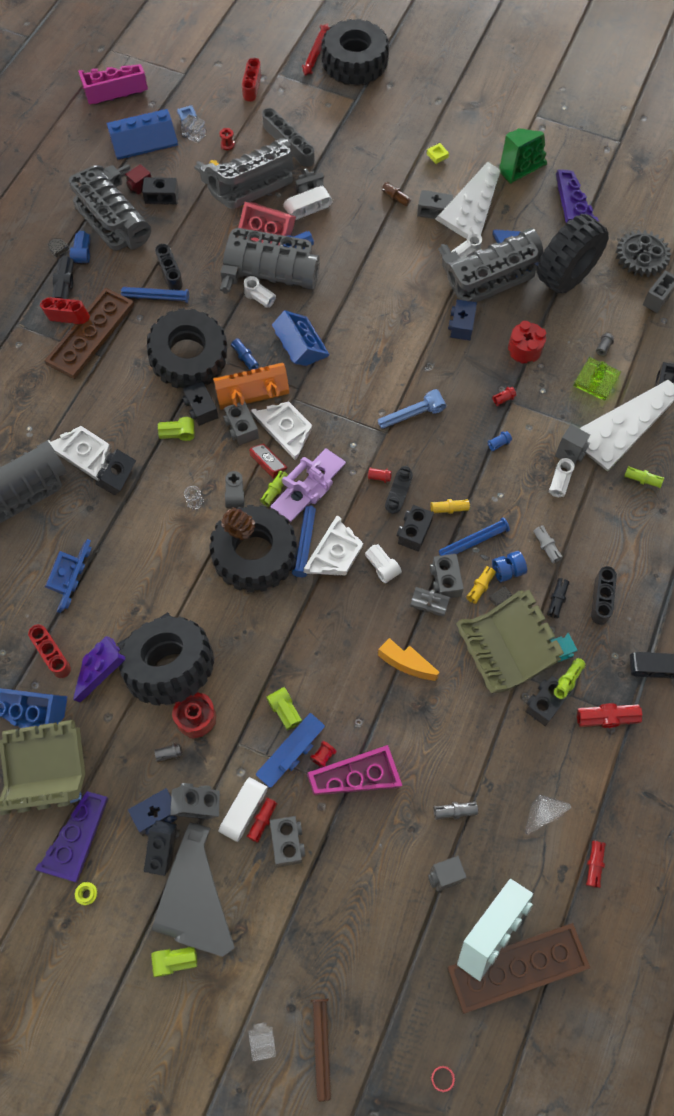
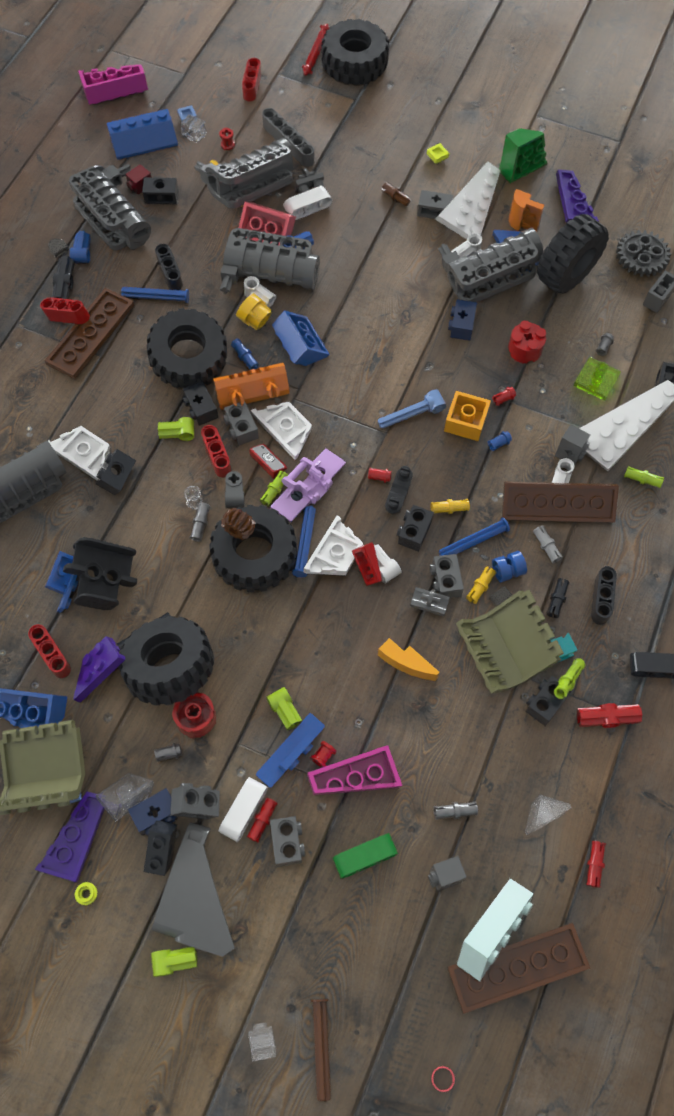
none -> black piece [63,537,137,610]
none -> clear slope [96,773,154,822]
none -> flat silver pin [190,502,211,542]
none -> red beam [201,425,231,478]
none -> yellow piece [236,293,272,331]
none -> green beam [332,833,398,879]
none -> red slope [352,542,382,586]
none -> light orange brick [444,391,491,441]
none -> reddish brown plate [502,482,619,523]
none -> orange brick [509,189,545,232]

